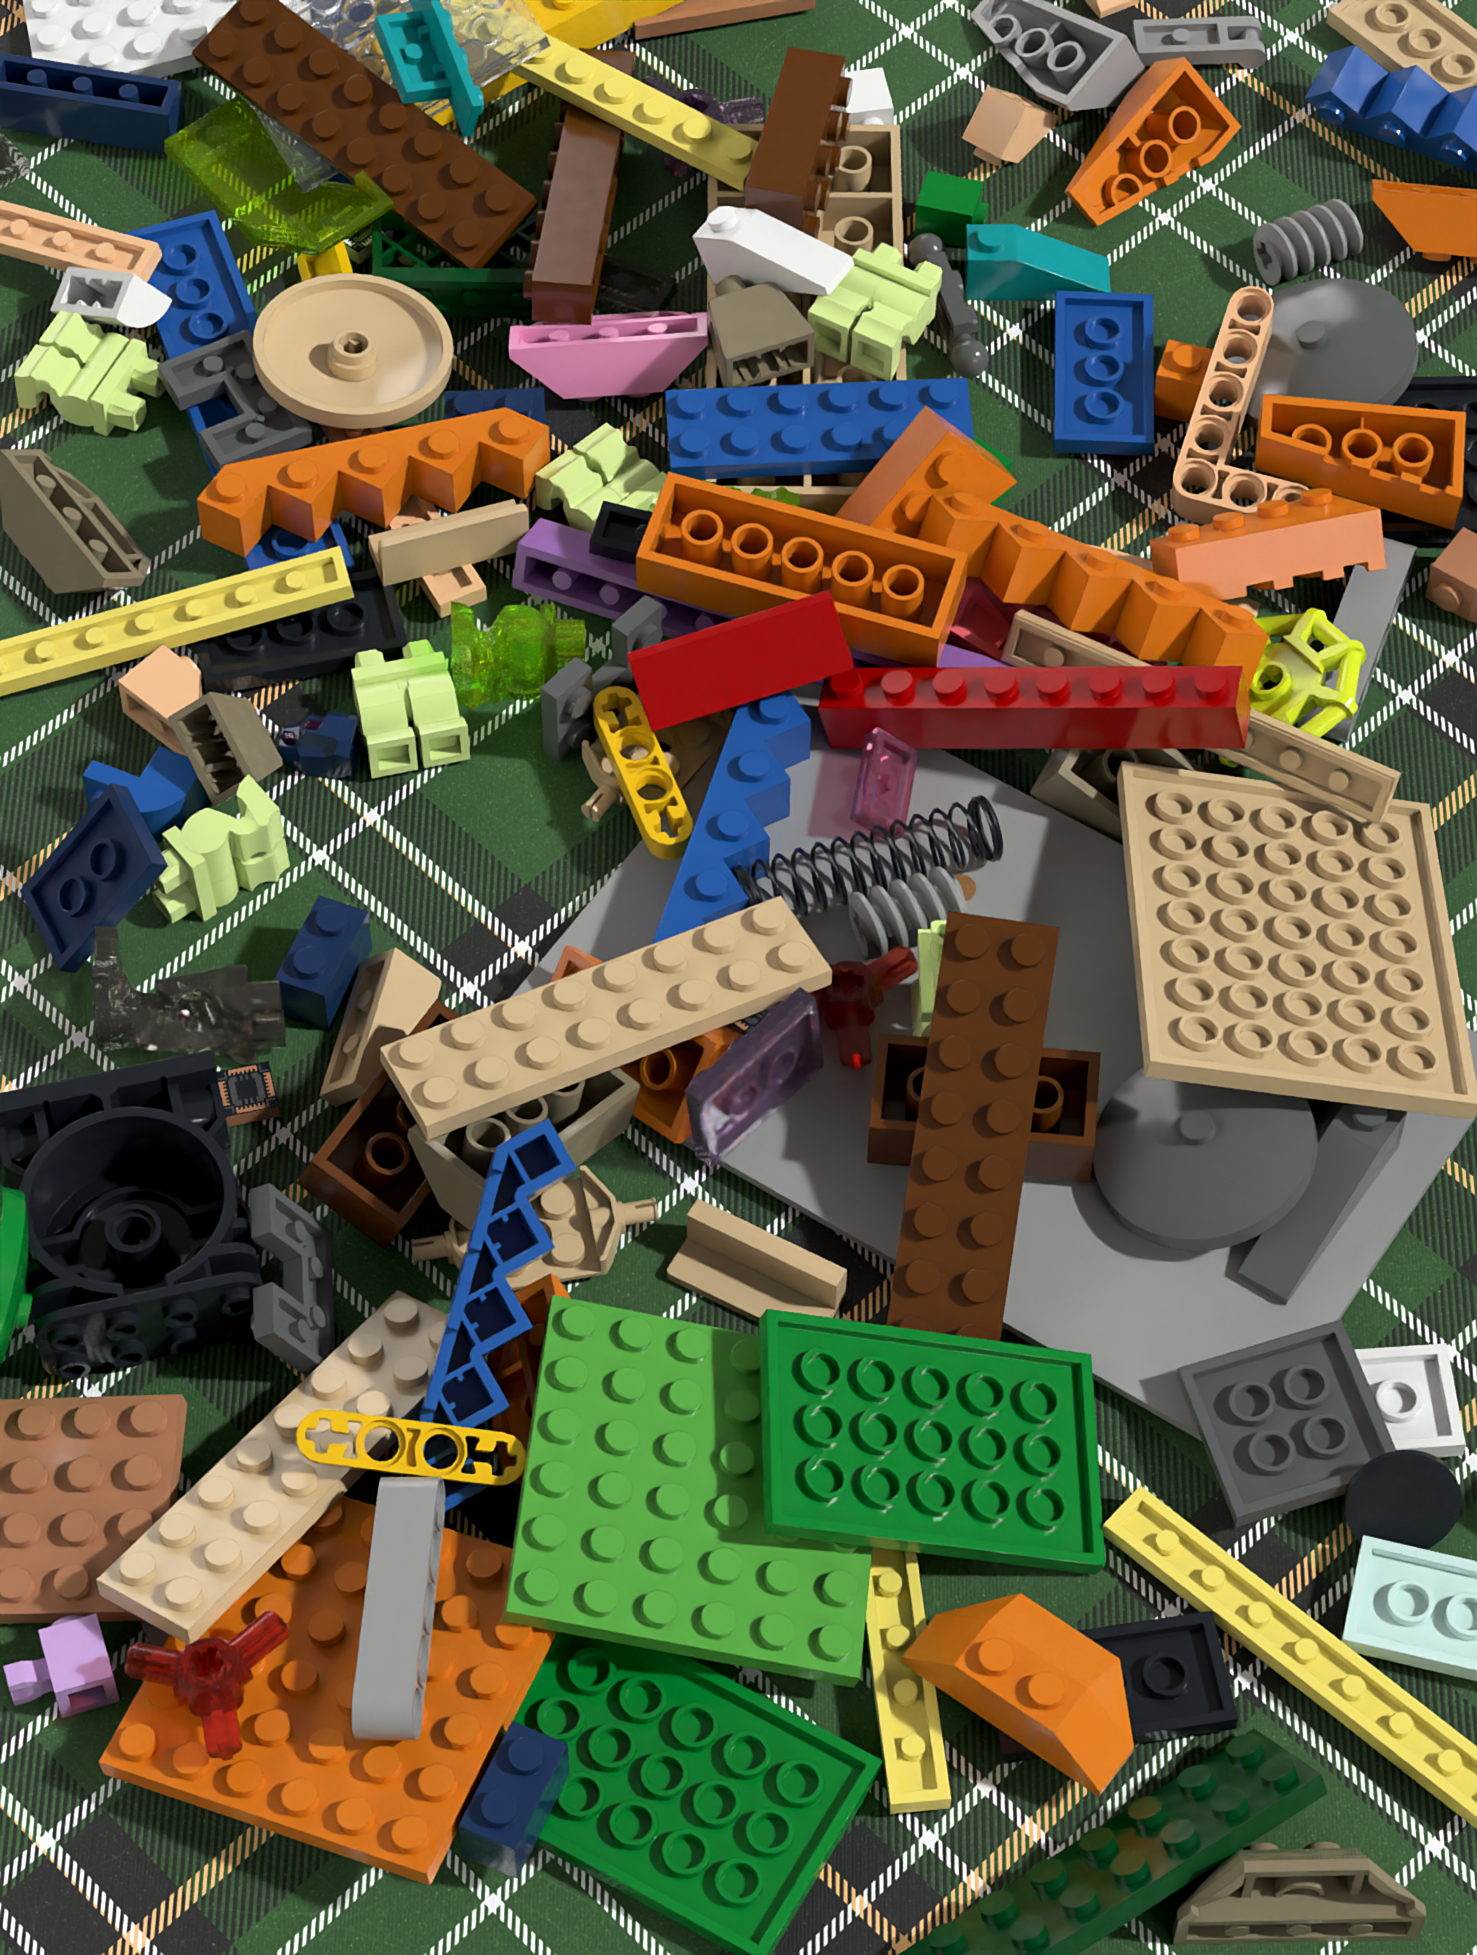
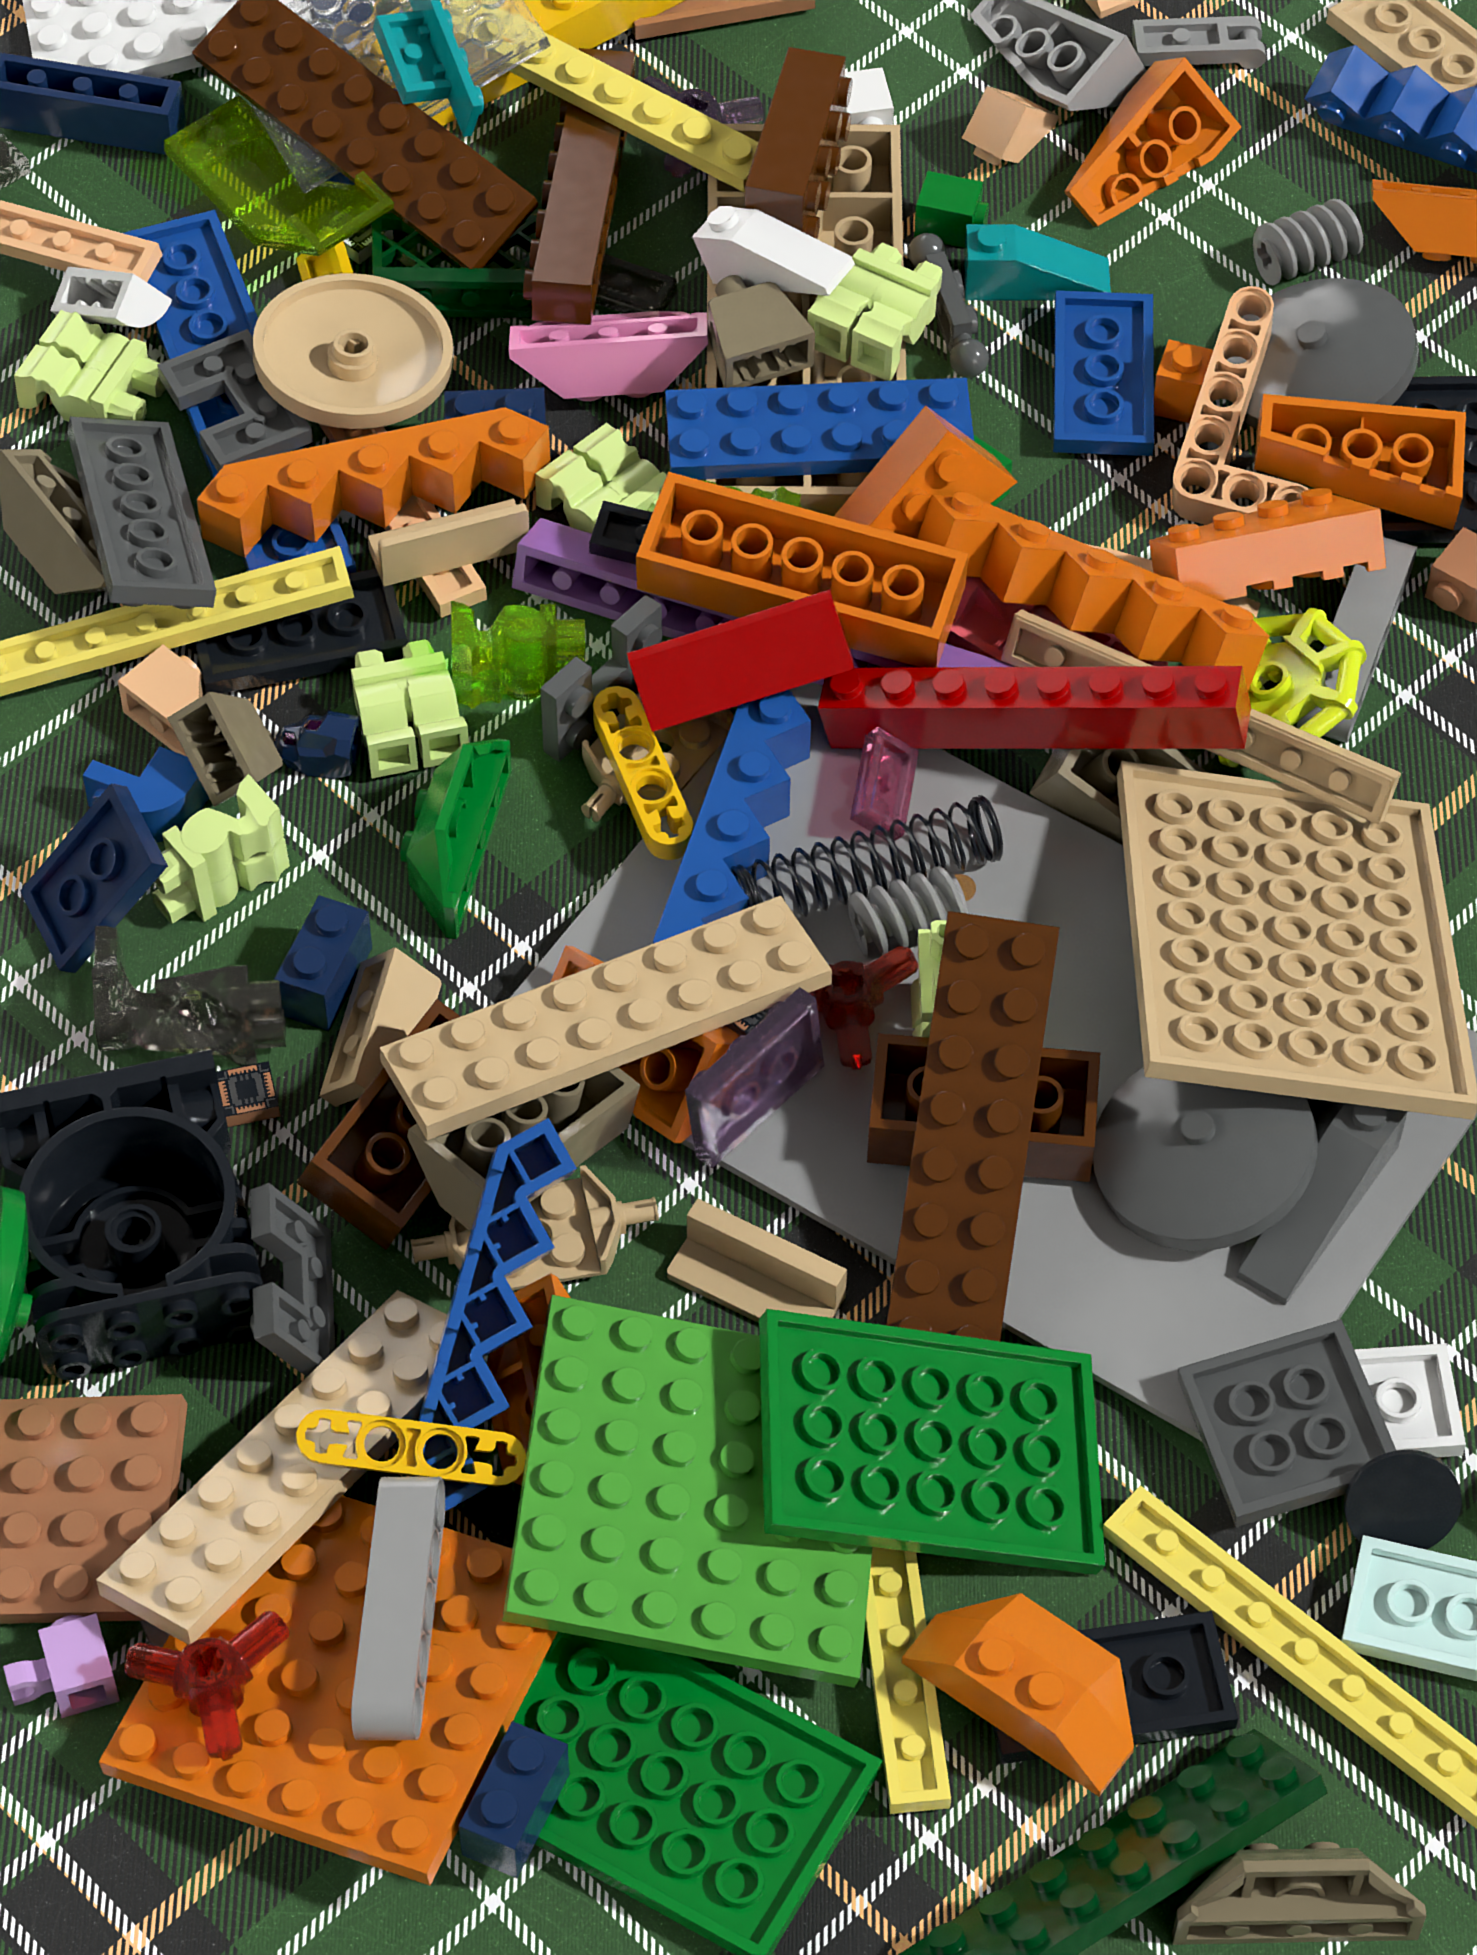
none -> dark grey plate [67,416,217,609]
none -> green wedge [400,738,512,939]

